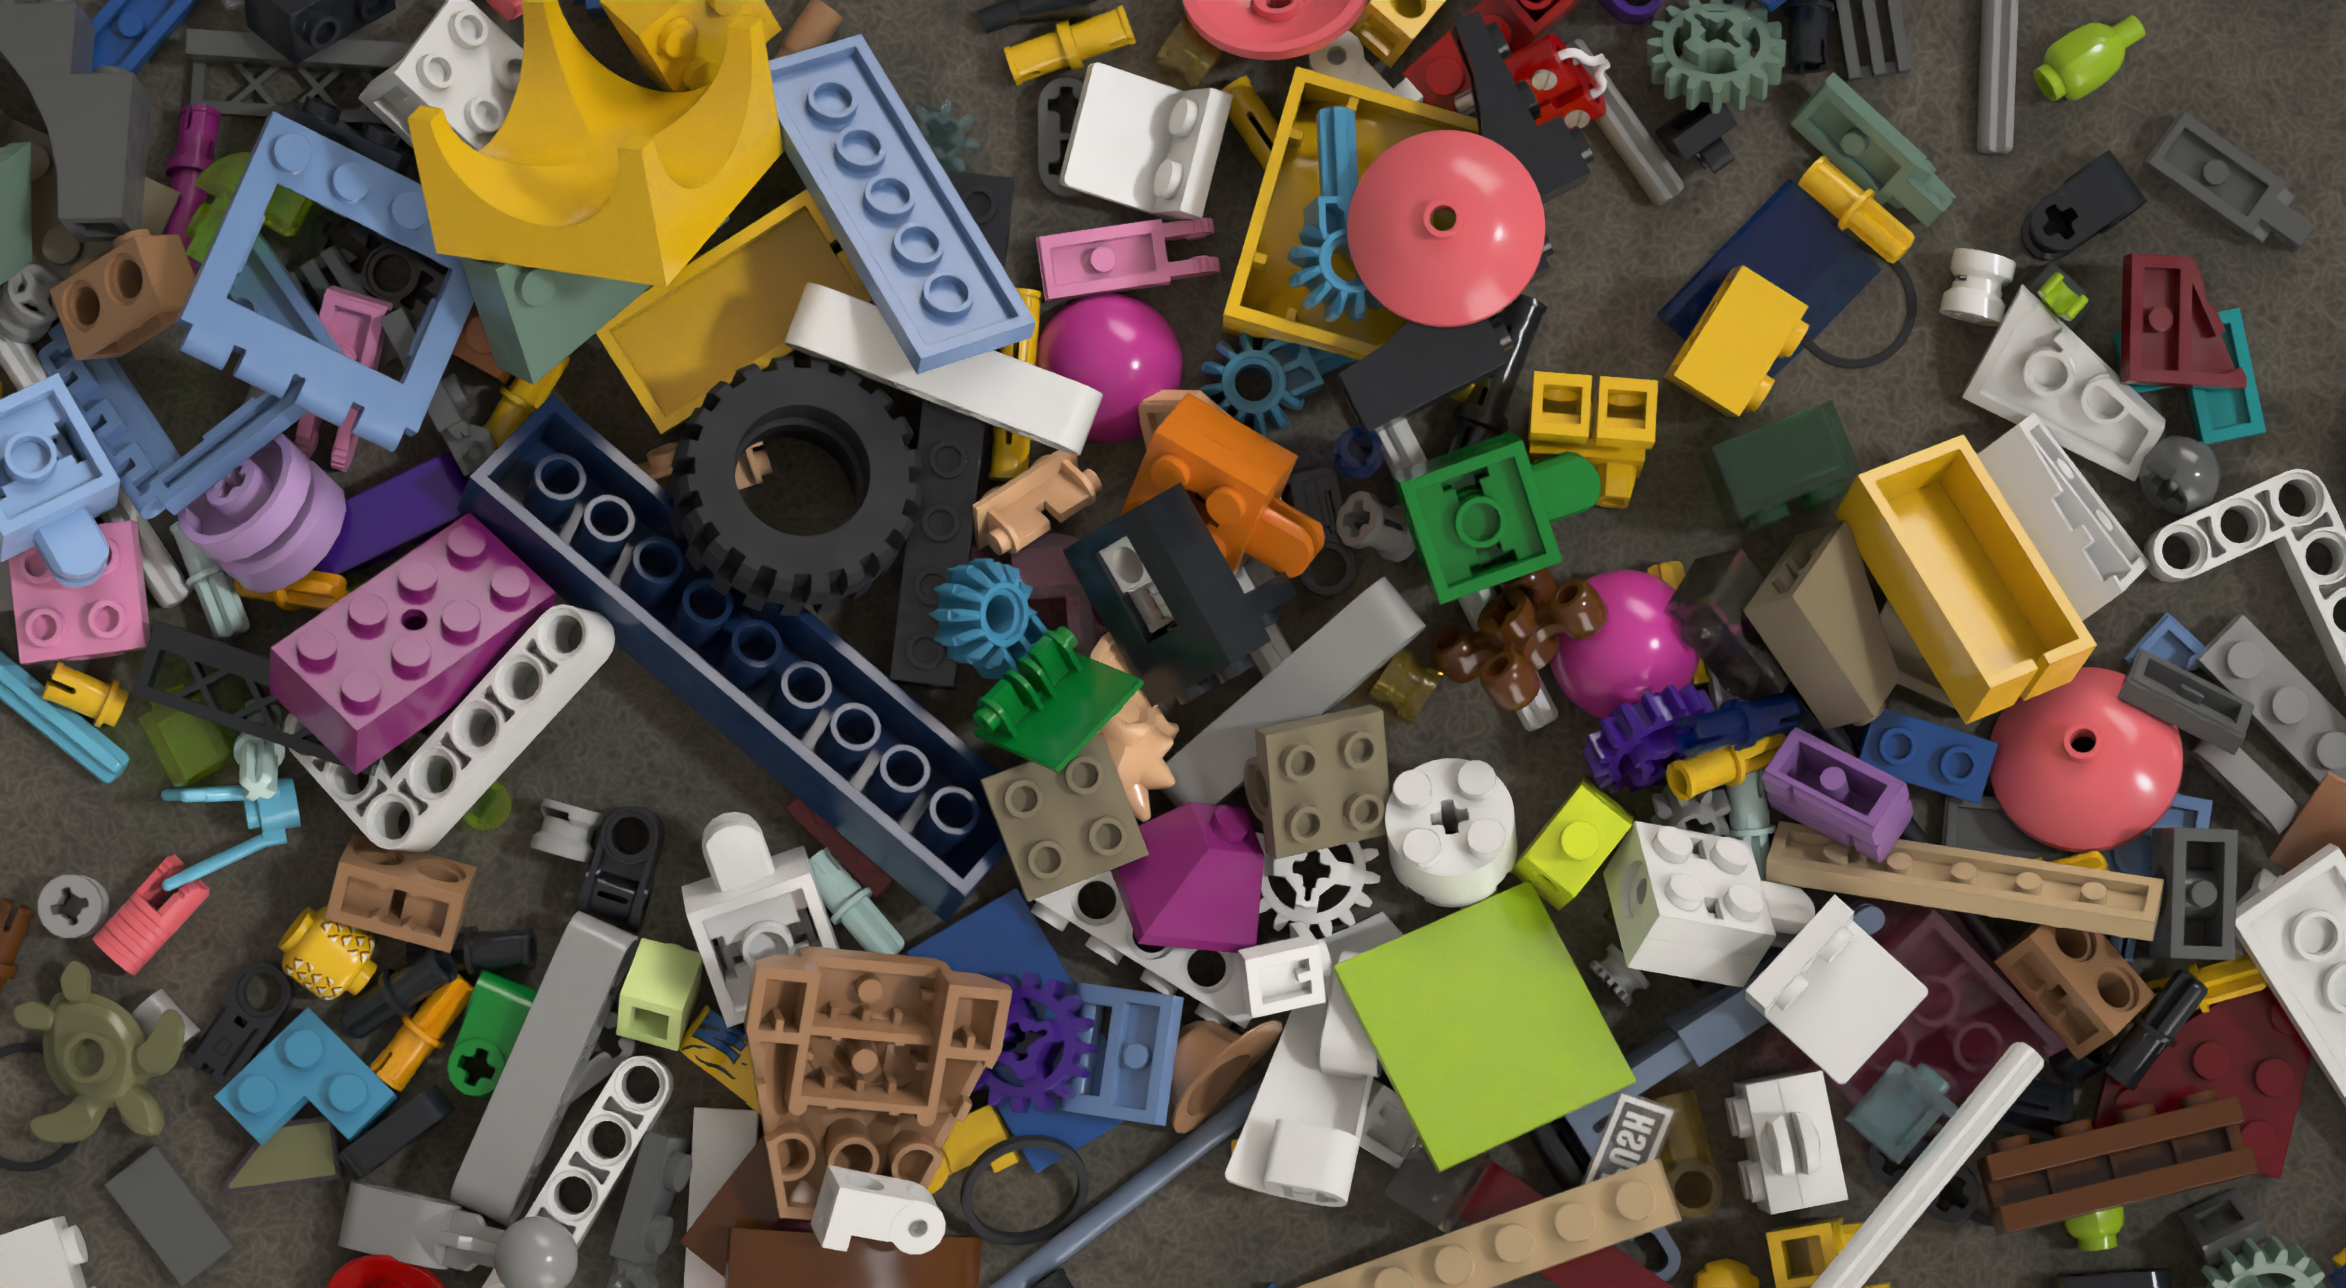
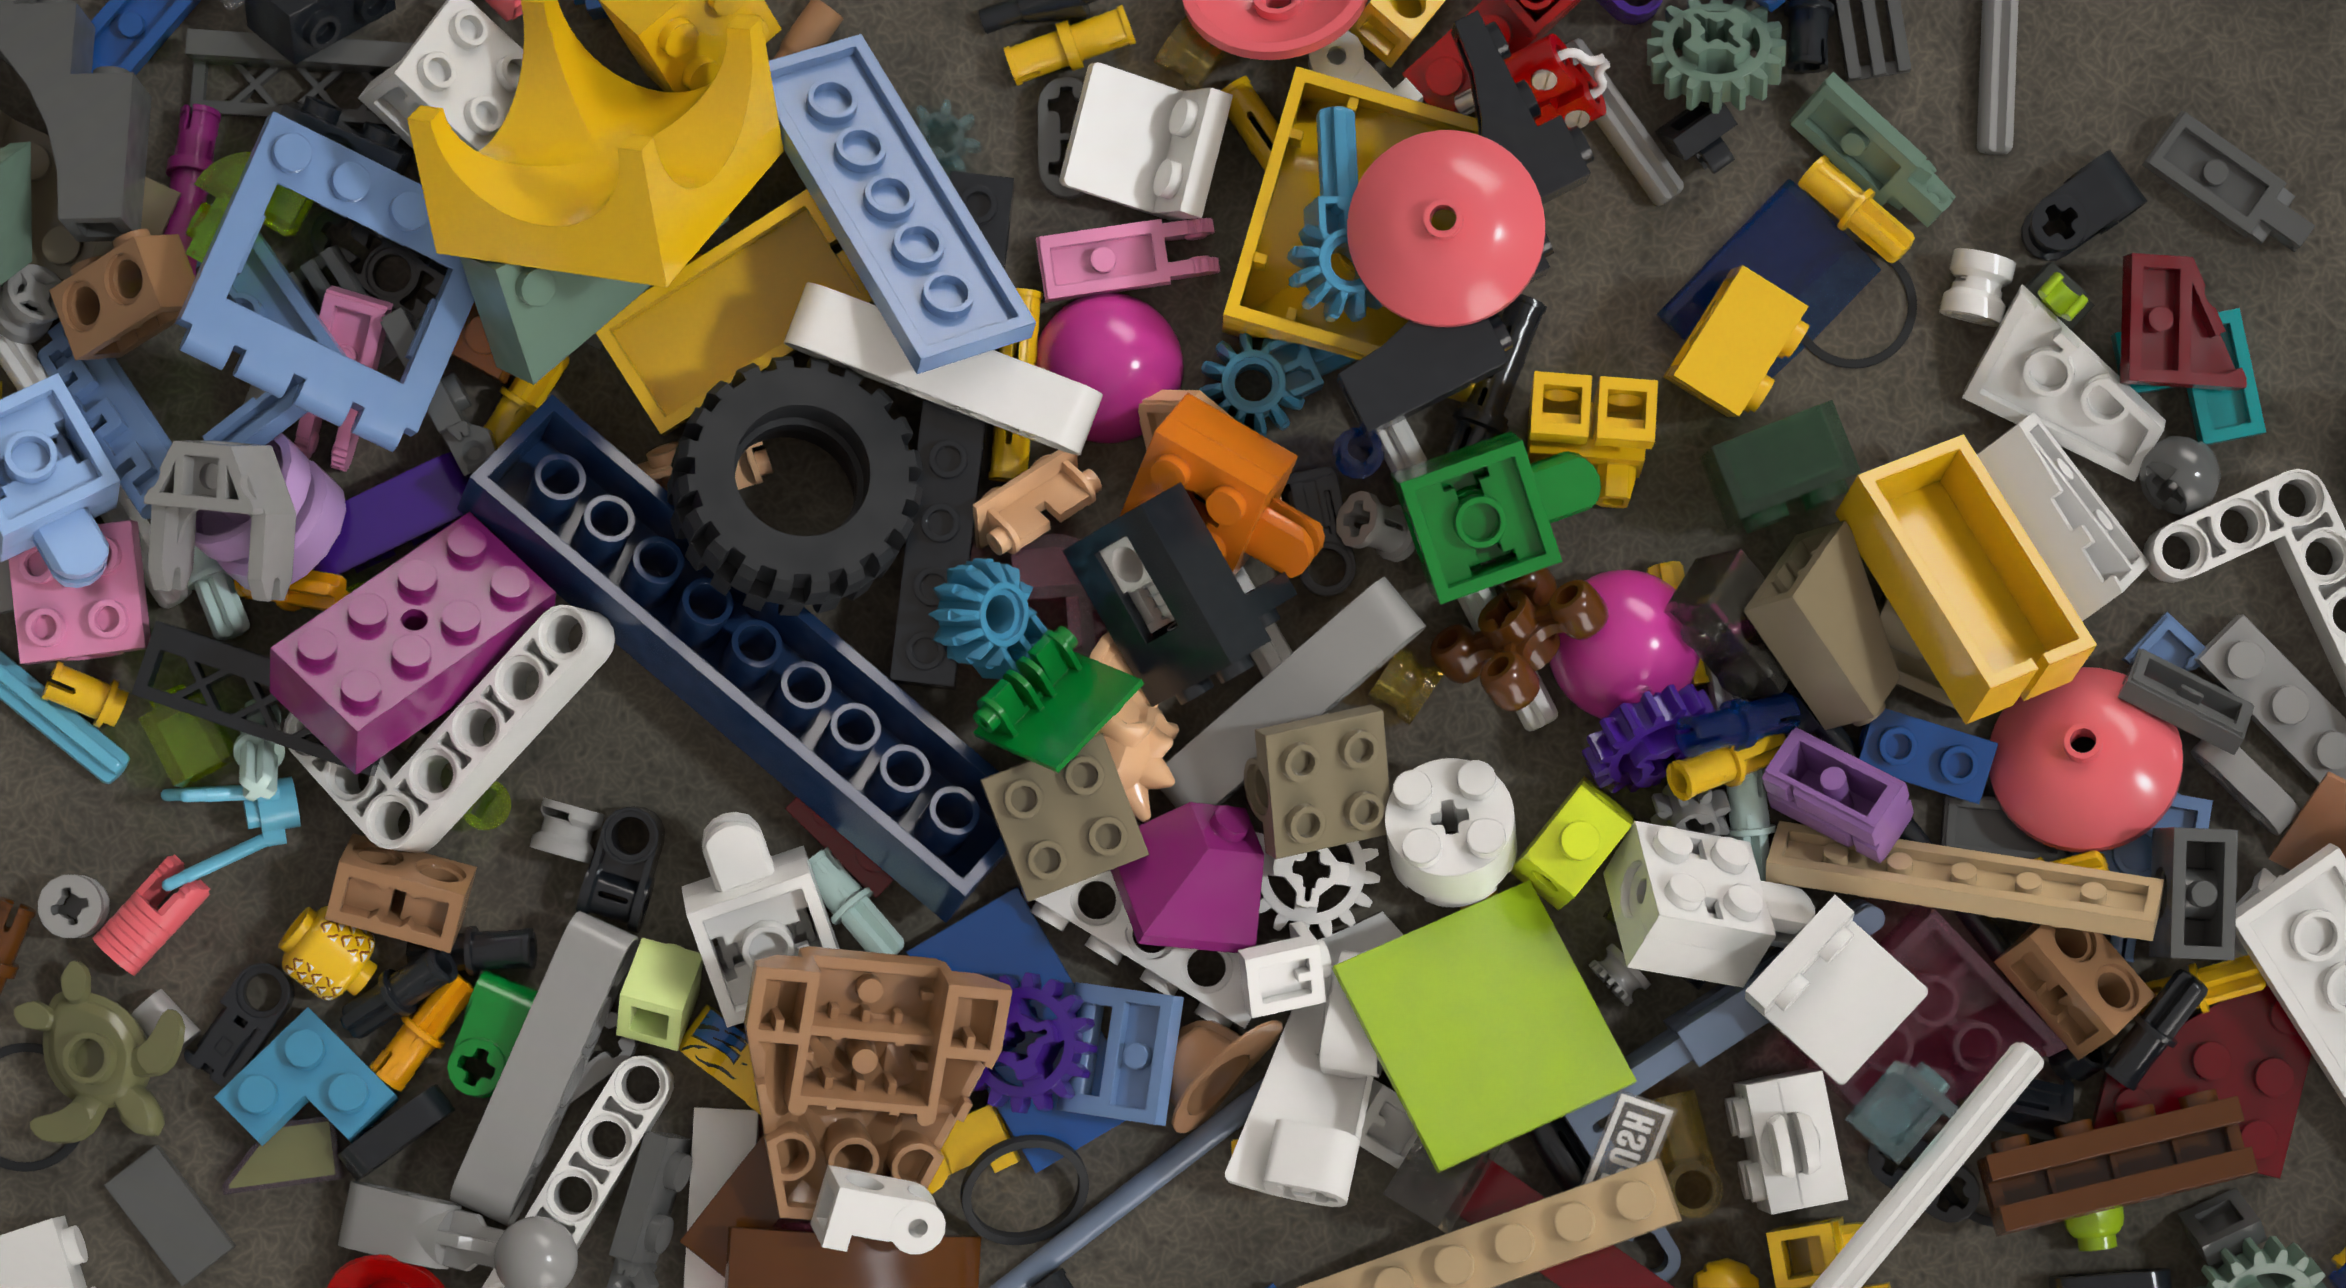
lime plant [2033,15,2145,102] -> none
none -> light grey piece [144,440,296,602]

